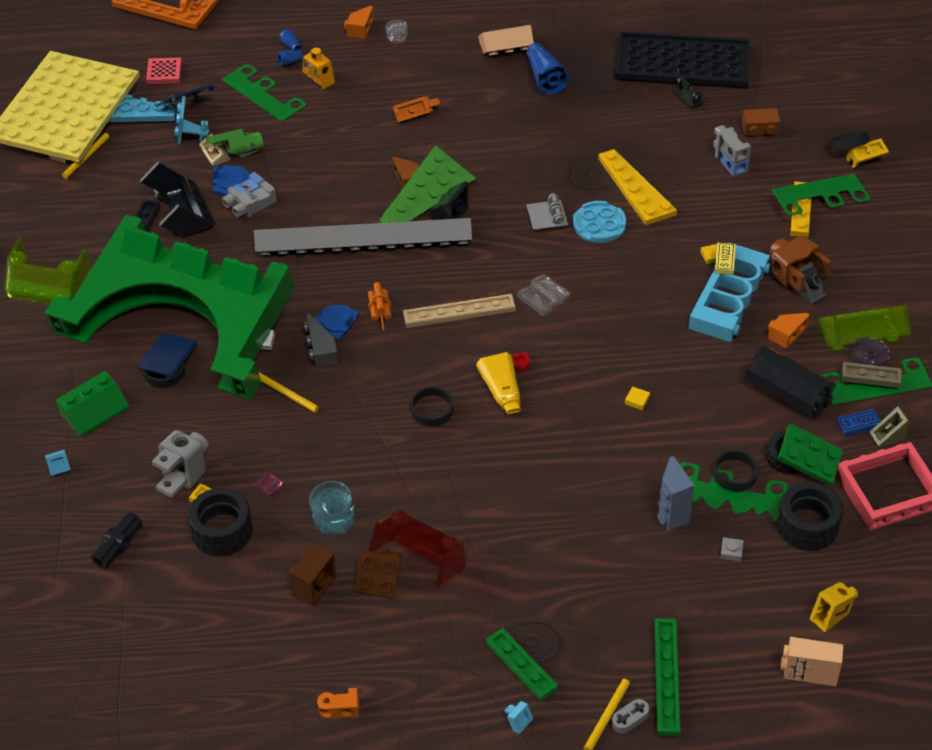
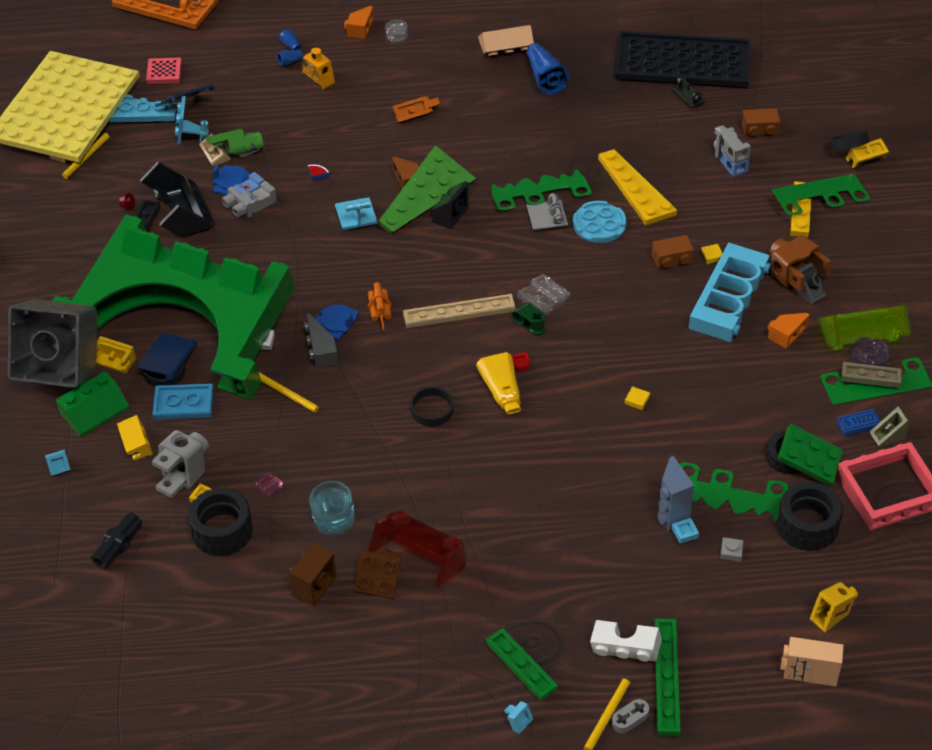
clear neon green windscreen [4,237,91,304] -> none
green piece [221,64,306,122] -> none
light grey brick [254,218,472,255] -> none
orange leg [317,688,359,718] -> none
black tyre [713,450,759,492] -> none
light yellow tile [715,243,736,275] -> none
black brick [746,346,836,418] -> none
none -> flat silver brick [7,299,98,387]
none -> yellow hinge [96,336,136,373]
none -> yellow hinge [117,415,153,460]
none -> dark red plate [119,192,135,210]
none -> dark azure tile [153,384,214,420]
none -> tile [308,164,329,181]
none -> medium azure plate [335,197,377,230]
none -> green piece [492,170,592,210]
none -> dark green piece [512,302,546,335]
none -> white arch [590,620,662,662]
none -> dark orange brick [651,235,694,269]
none -> medium azure plate [672,518,699,544]

